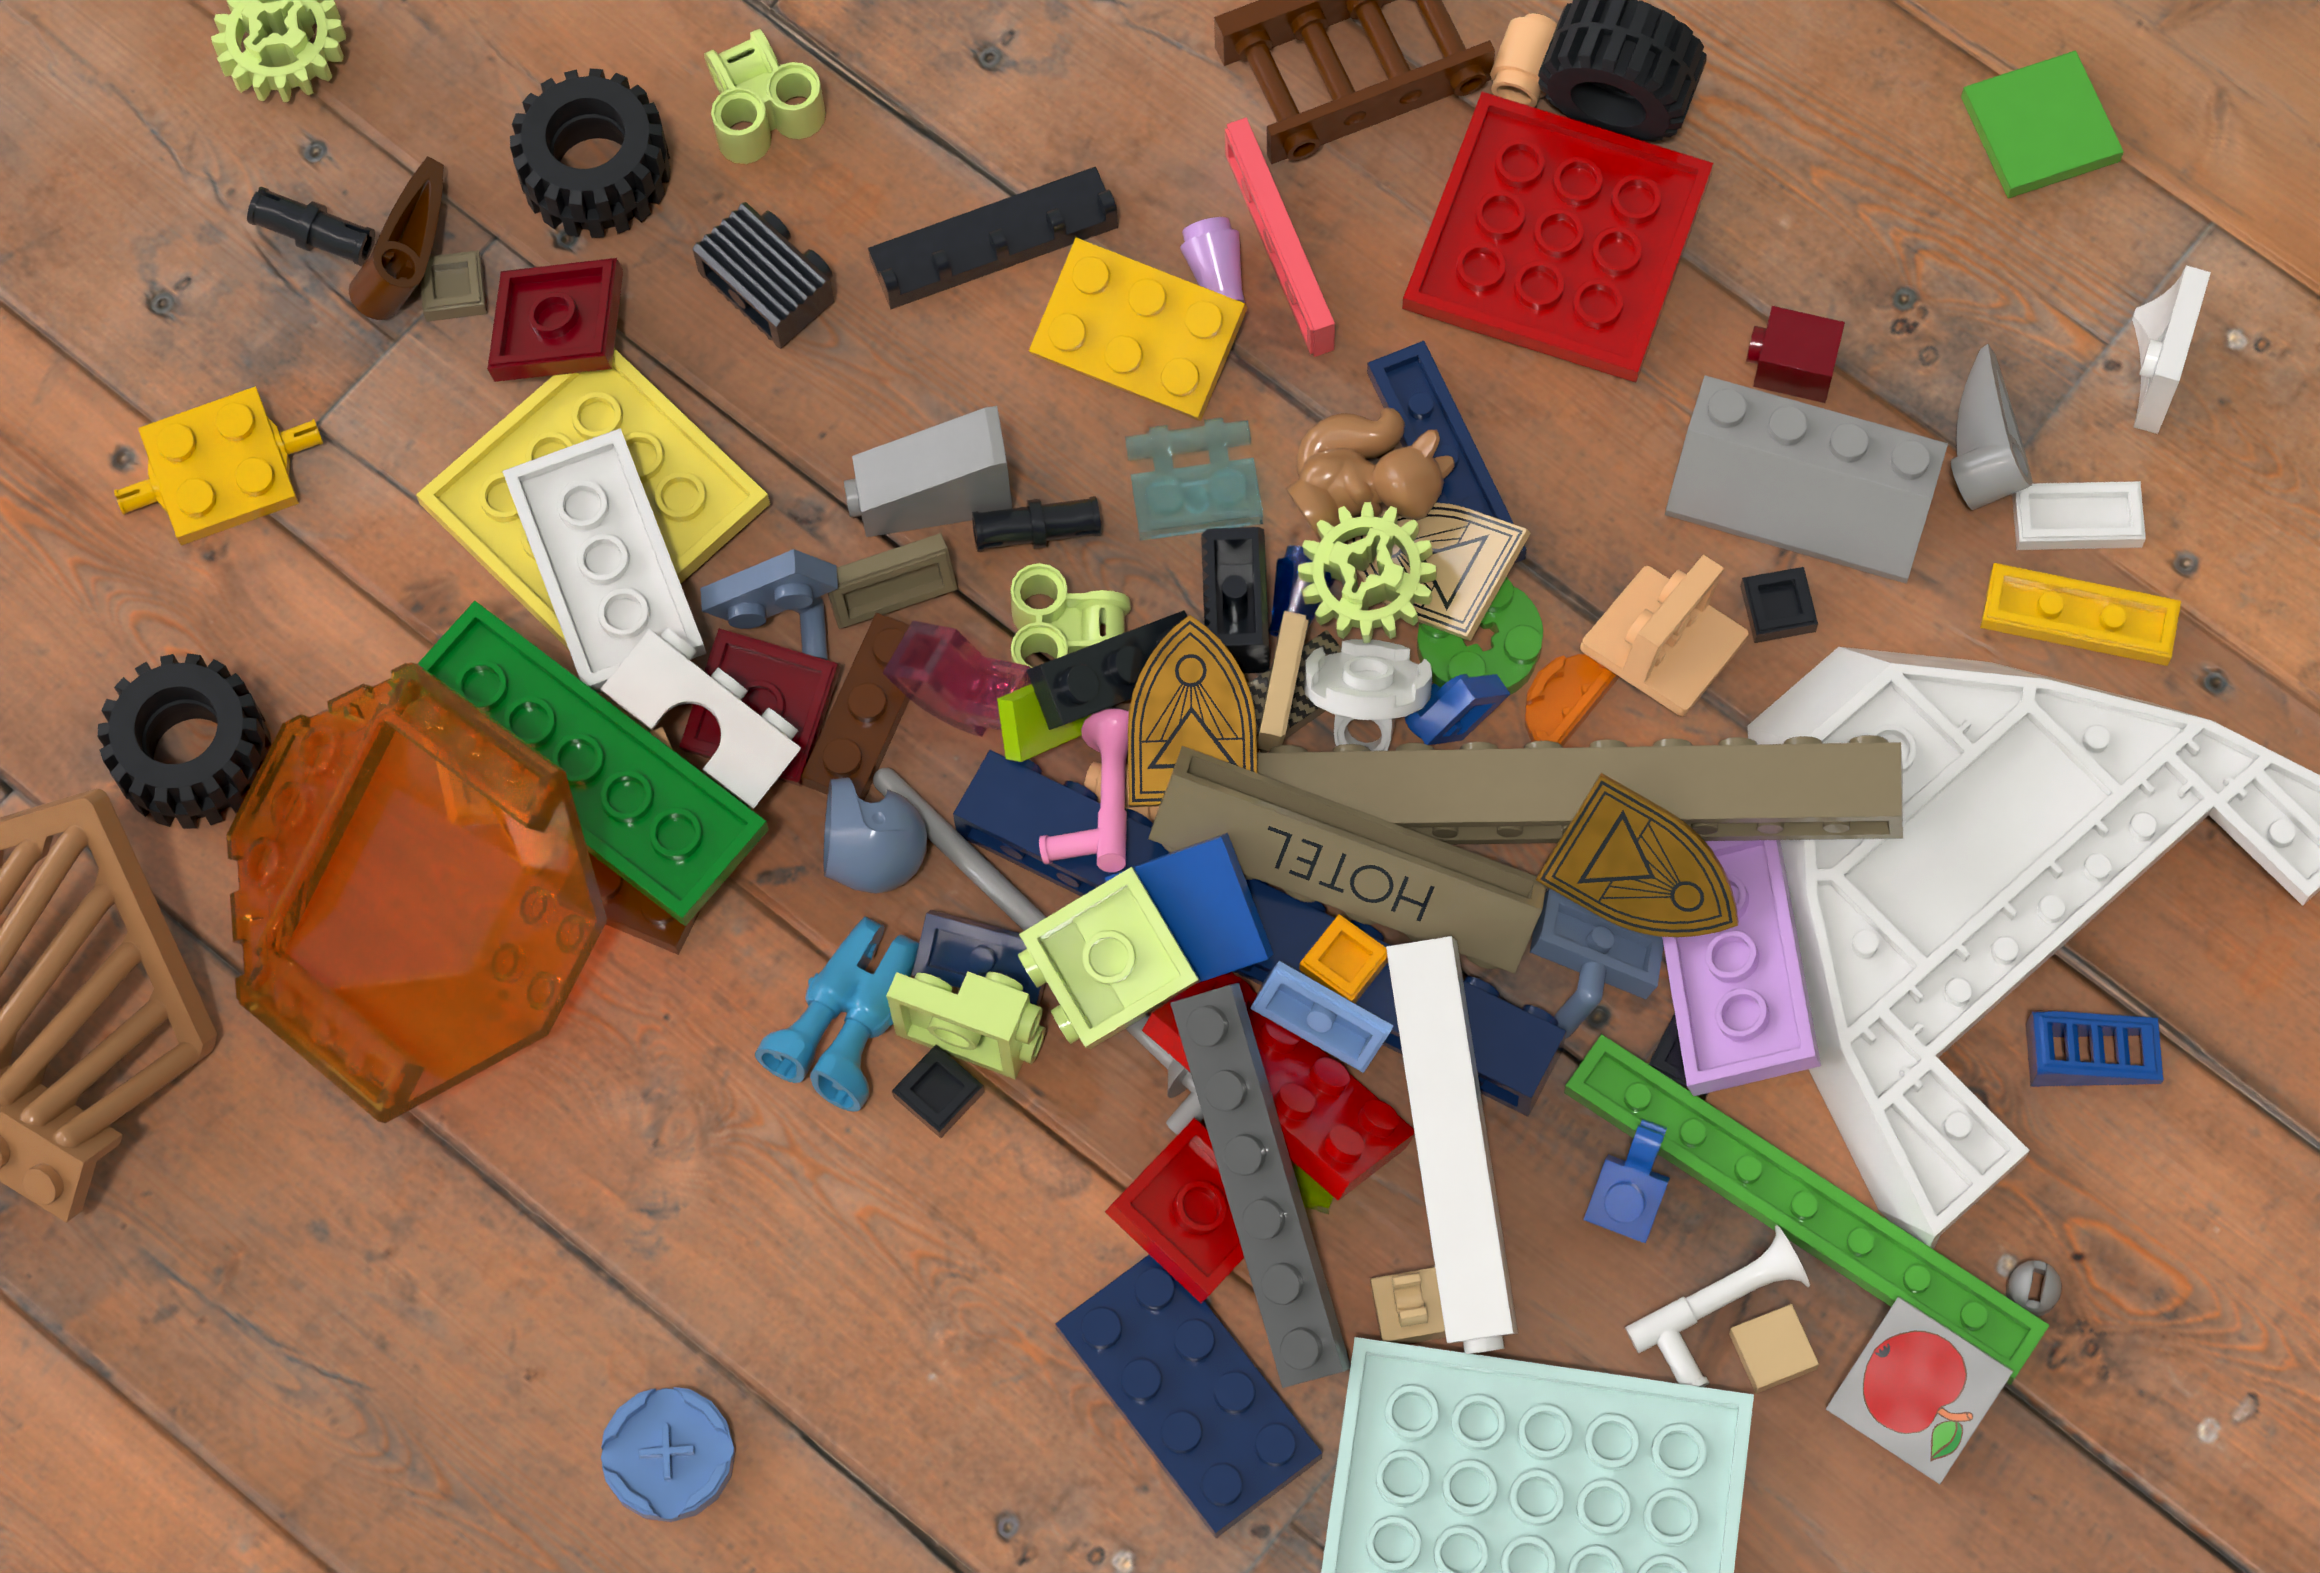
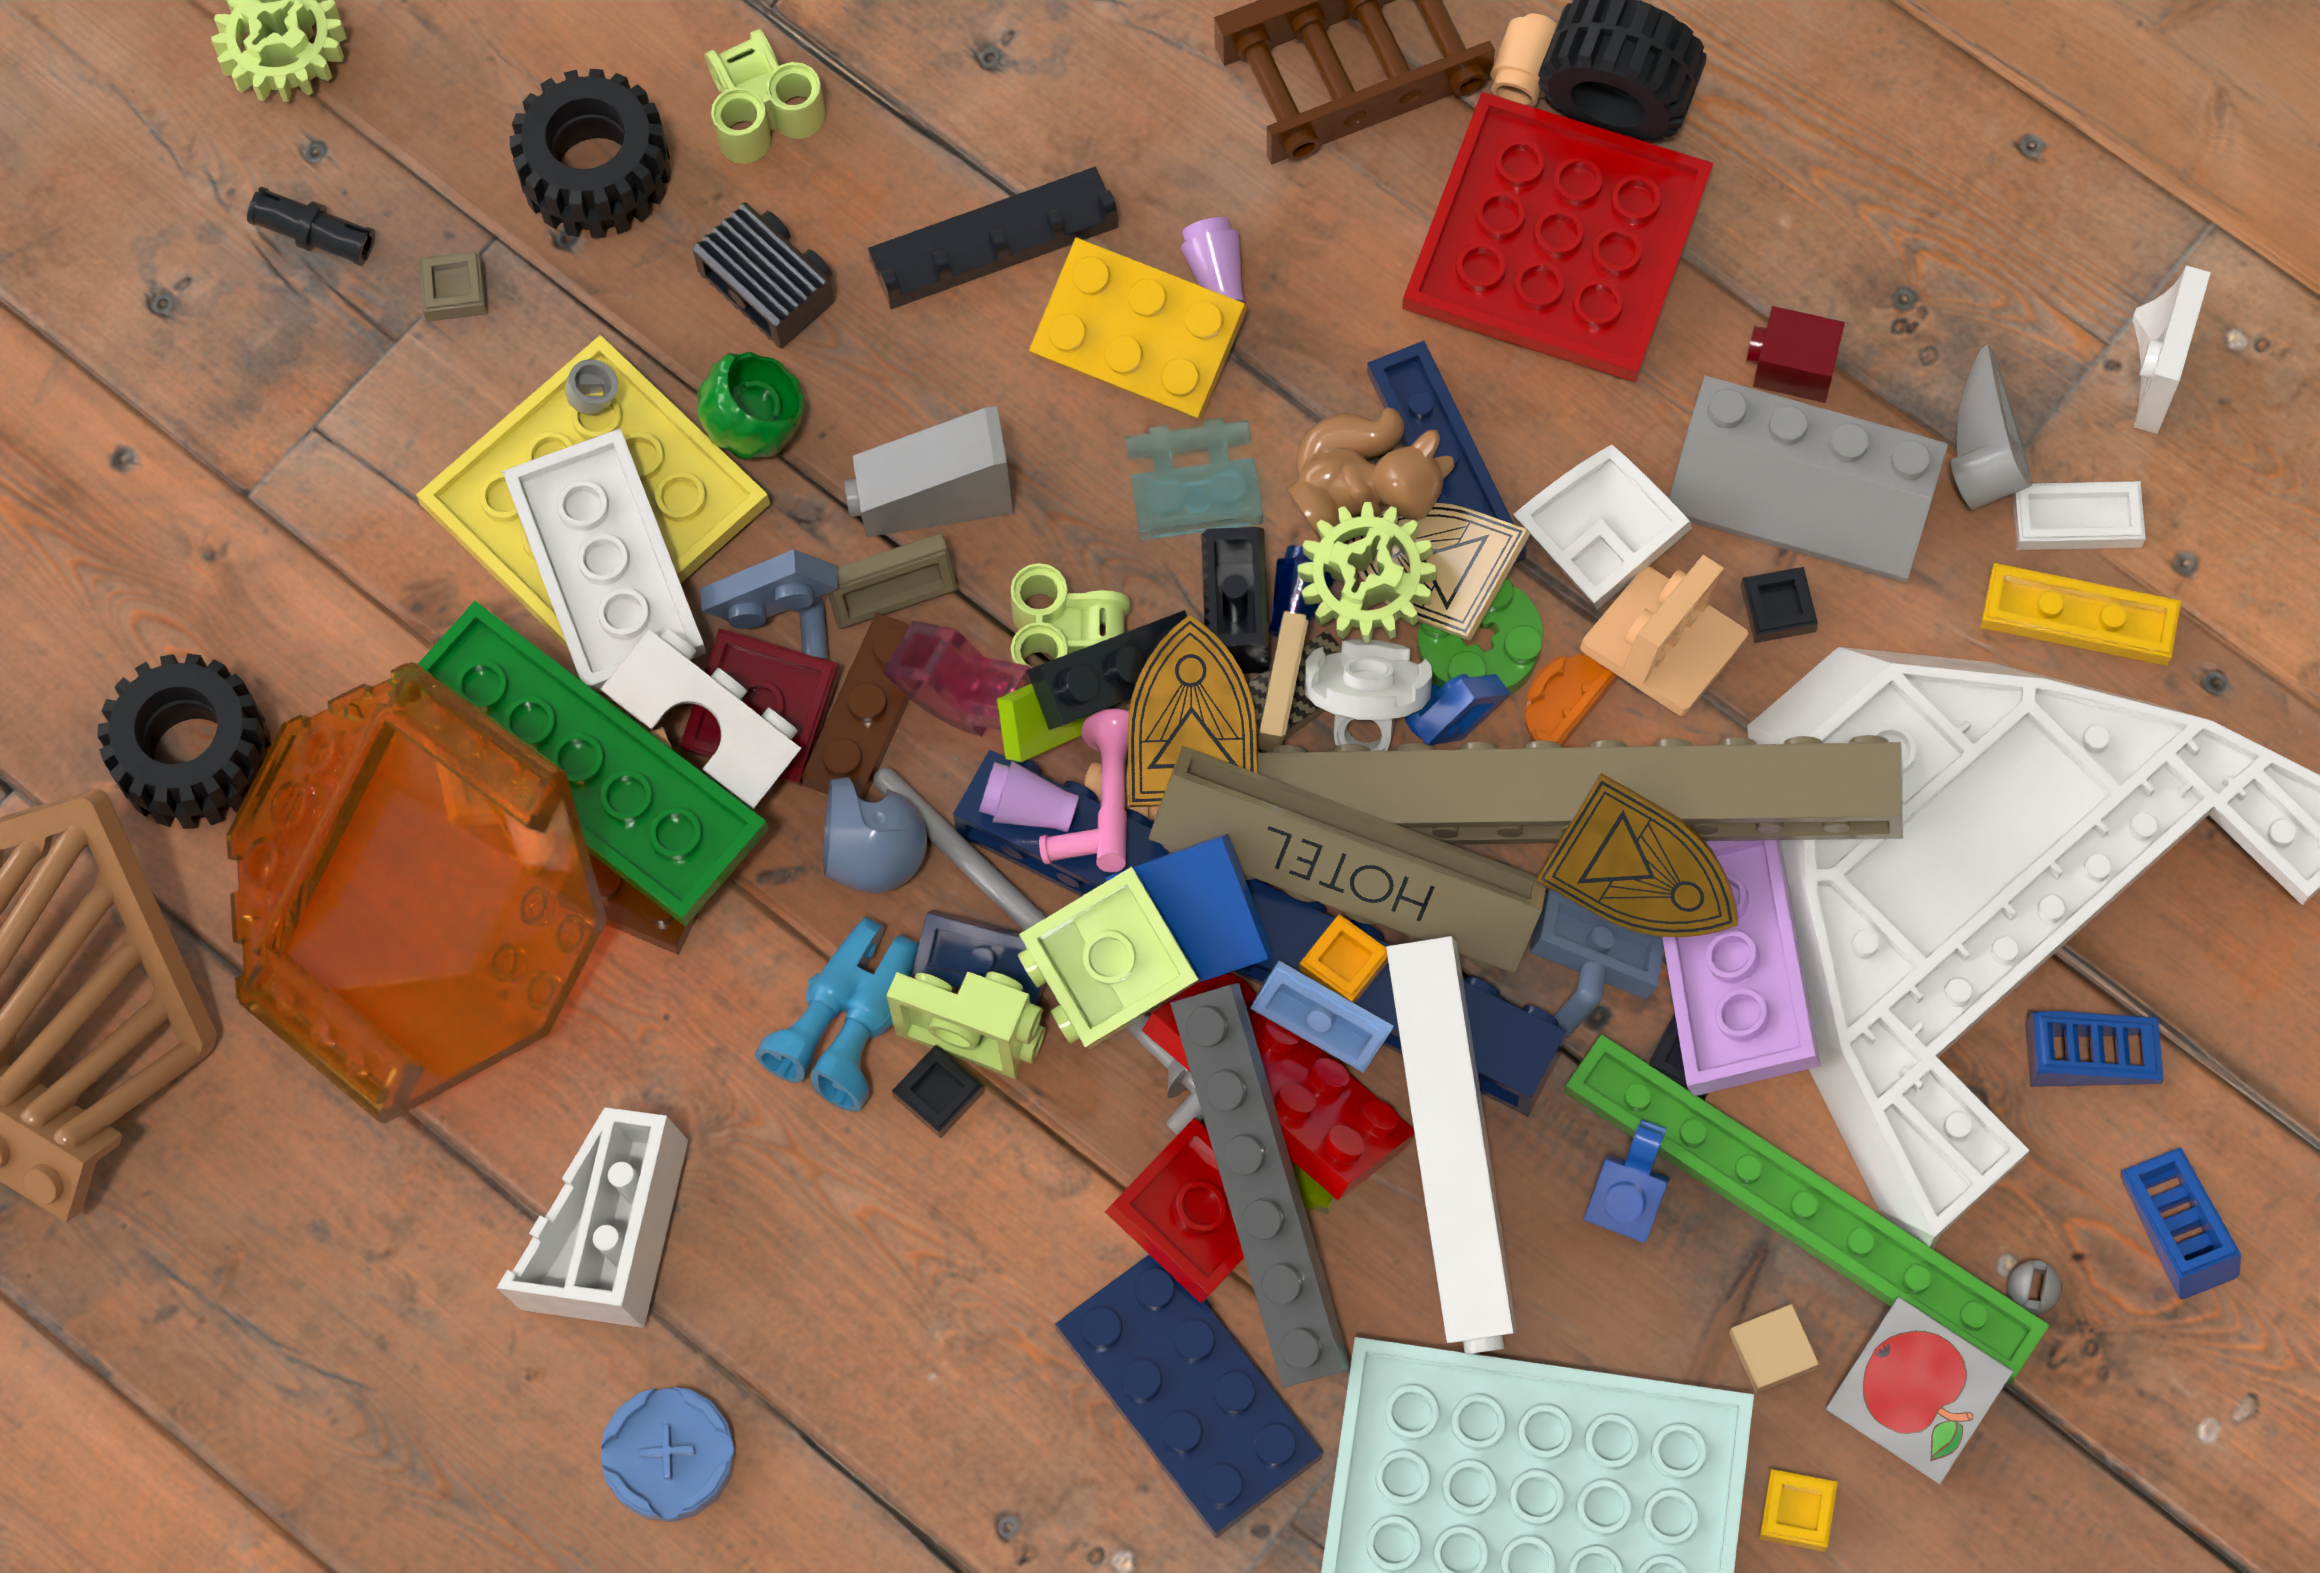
yellow plate [114,386,324,546] -> none
reddish brown piece [349,156,444,320] -> none
dark red tile [487,258,623,382] -> none
black pin [972,496,1101,552] -> none
coral tile [1225,117,1335,357] -> none
tan tile [1370,1267,1446,1344] -> none
white piece [1625,1225,1810,1387] -> none
bright green tile [1961,50,2124,199] -> none
none -> white wedge [497,1107,688,1328]
none -> light grey hinge [565,359,618,415]
none -> green hair [697,352,806,459]
none -> lavender cone [979,761,1079,832]
none -> white plate [1513,445,1692,610]
none -> yellow tile [1759,1469,1838,1552]
none -> blue slope [2120,1147,2241,1299]

